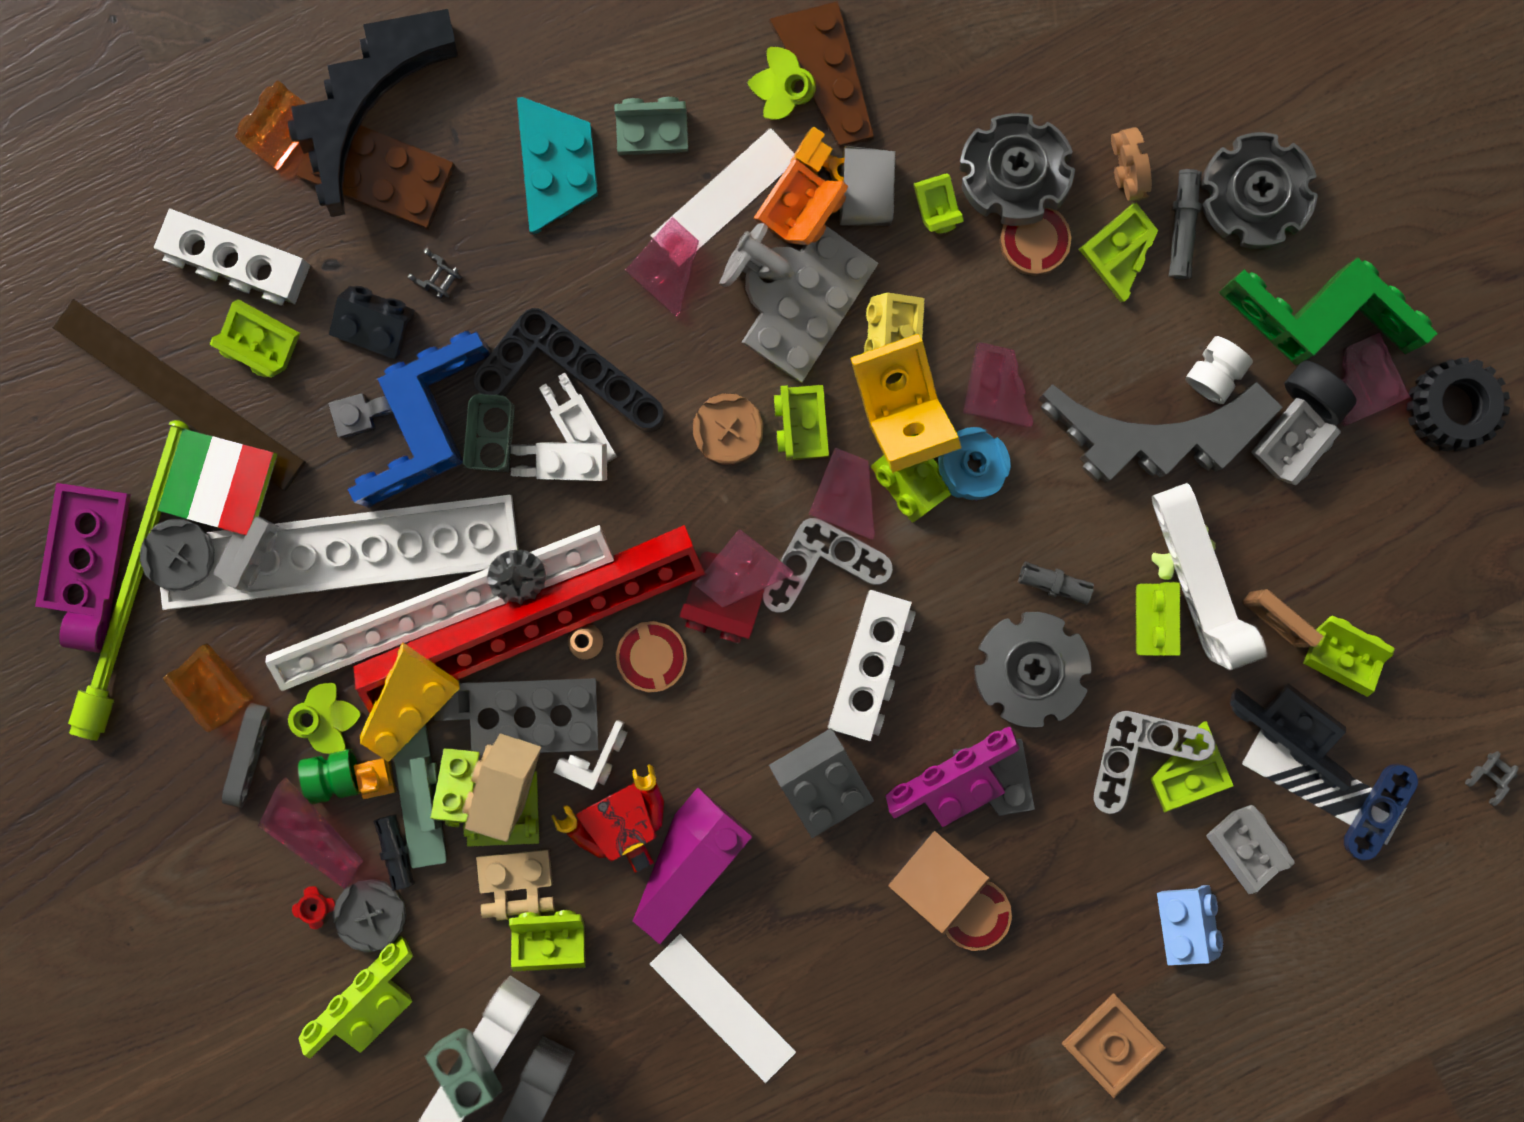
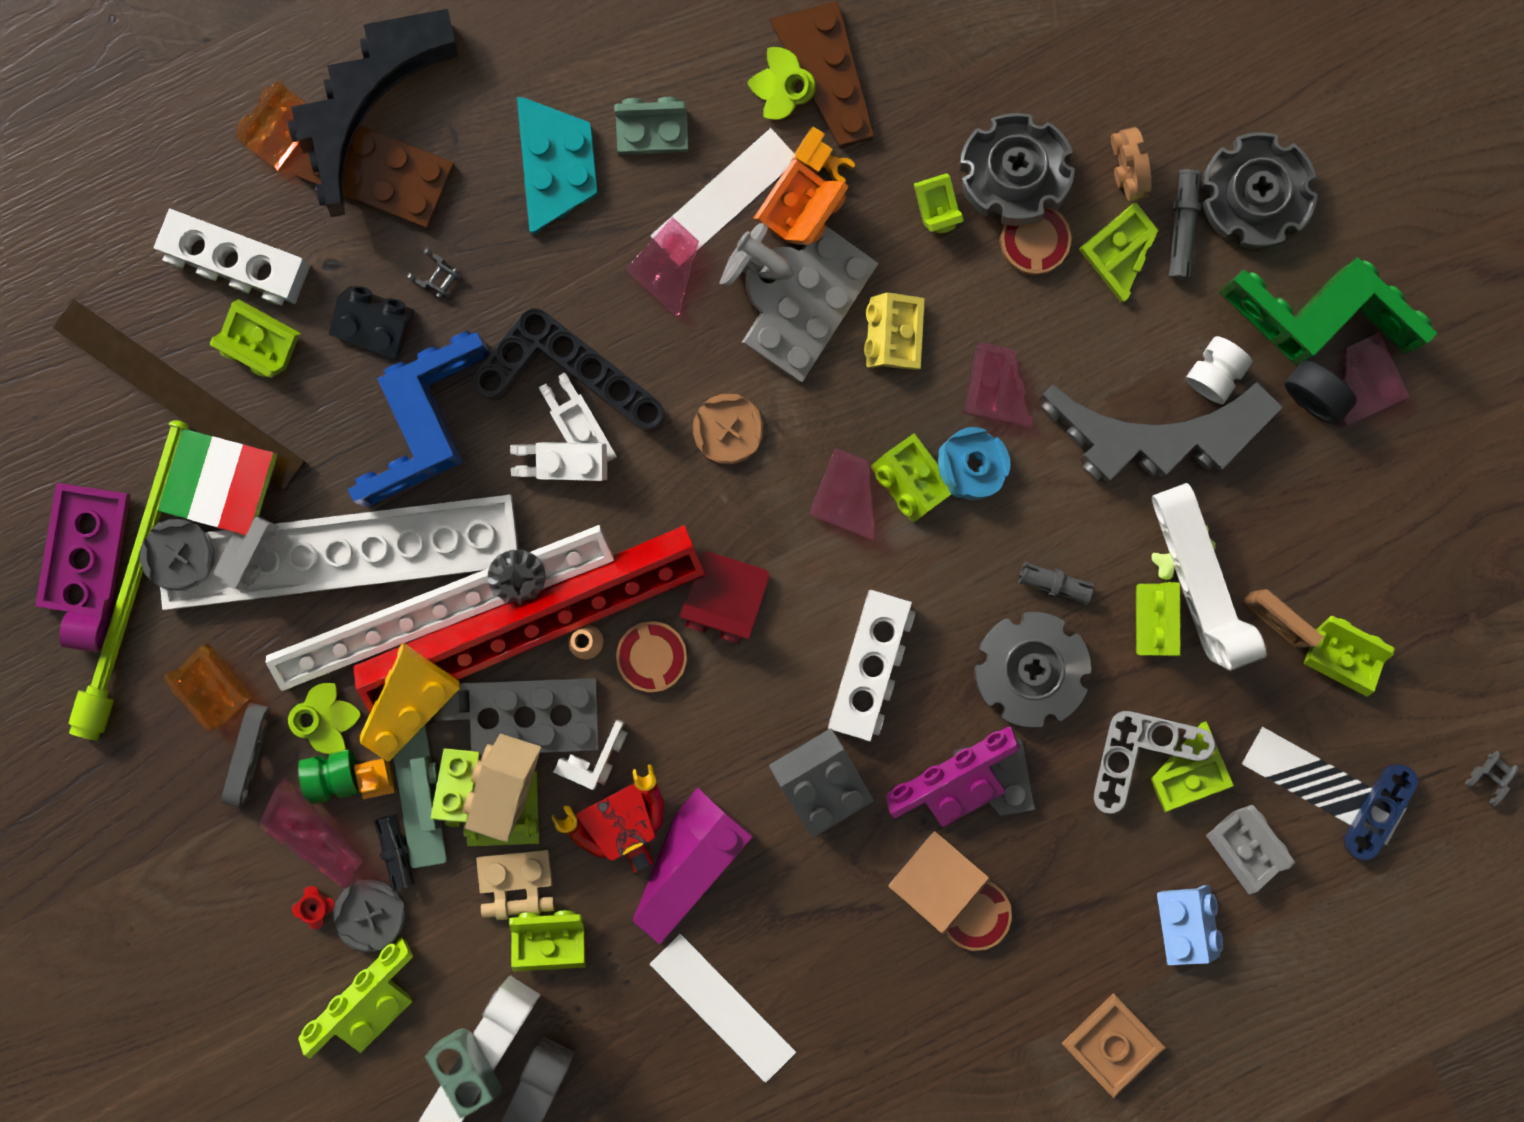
flat silver plate [329,393,393,438] -> none
sand green piece [463,394,515,472] -> none
clear pink wing [695,529,794,608] -> none
light grey beam [763,518,893,613] -> none
lime bracket [774,385,829,461] -> none
light grey piece [840,146,896,226] -> none
yellow bracket [850,333,961,473] -> none
black bracket [1230,683,1352,792] -> none
light grey bracket [1251,398,1341,485] -> none
black tyre [1406,357,1510,452] -> none

